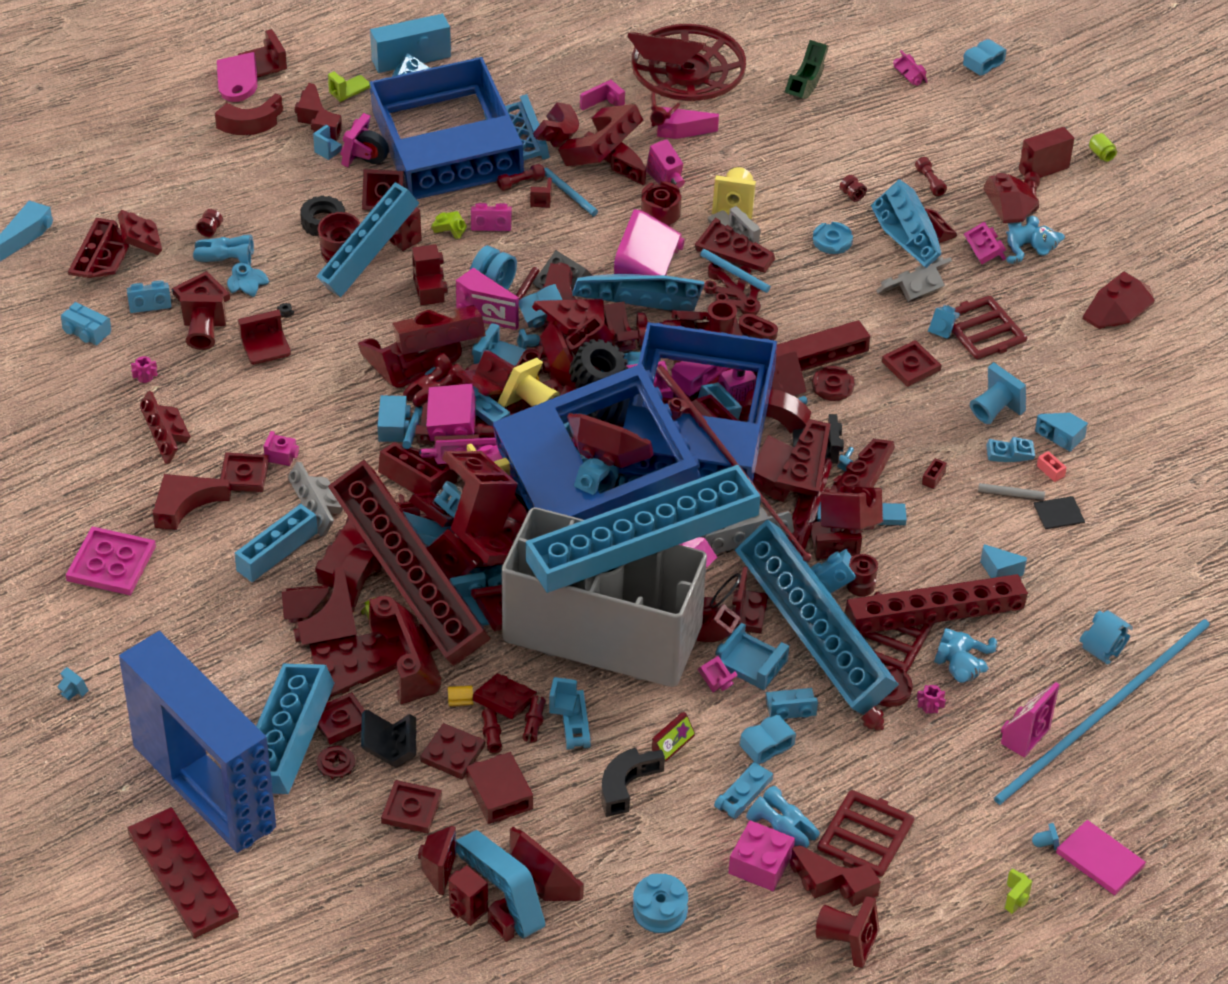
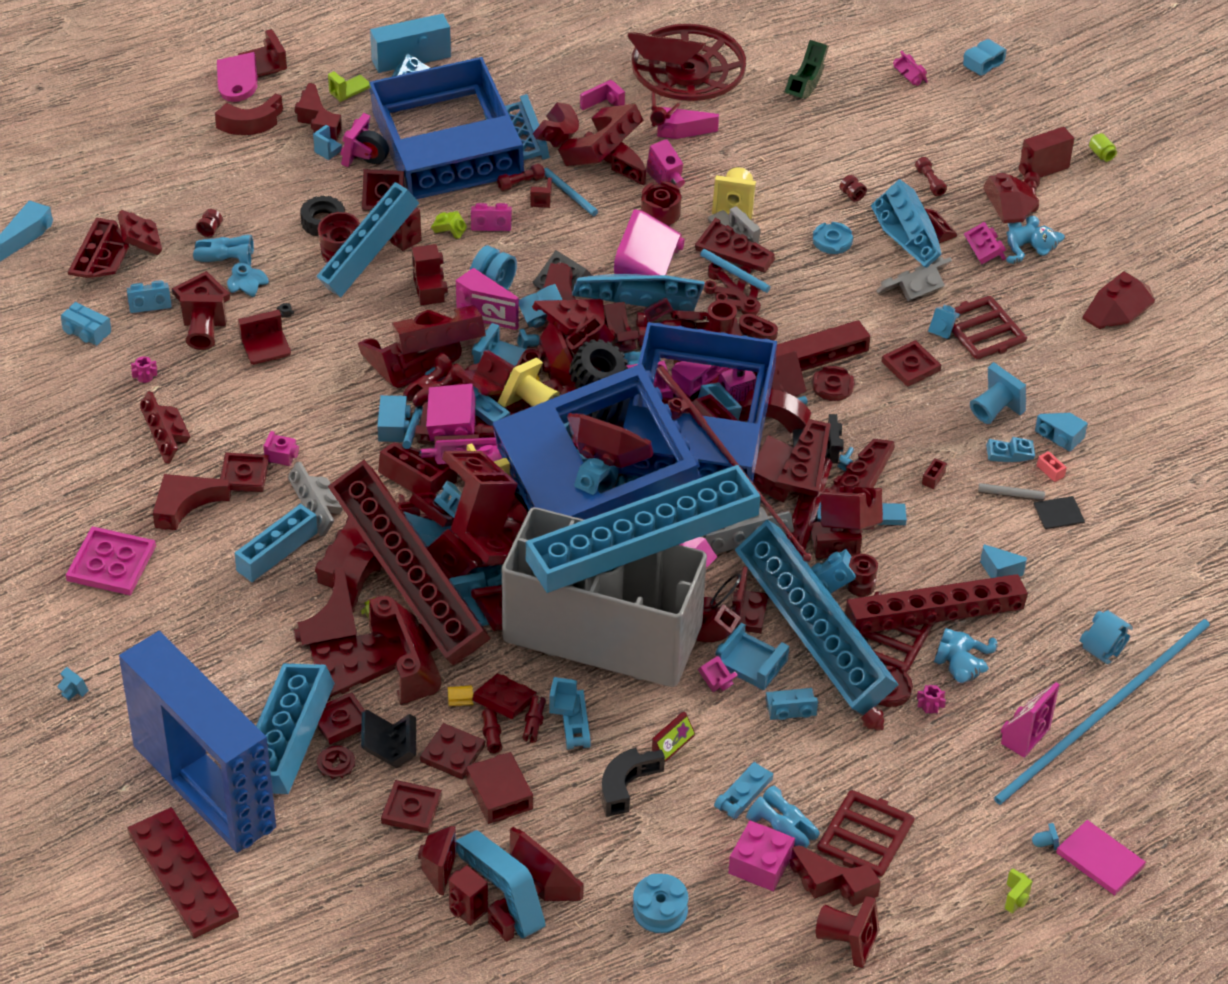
dark red slope [282,585,328,623] -> none
dark red bar [516,267,540,300] -> none
dark azure brick [740,715,796,764] -> none
none -> dark red piece [643,297,673,323]

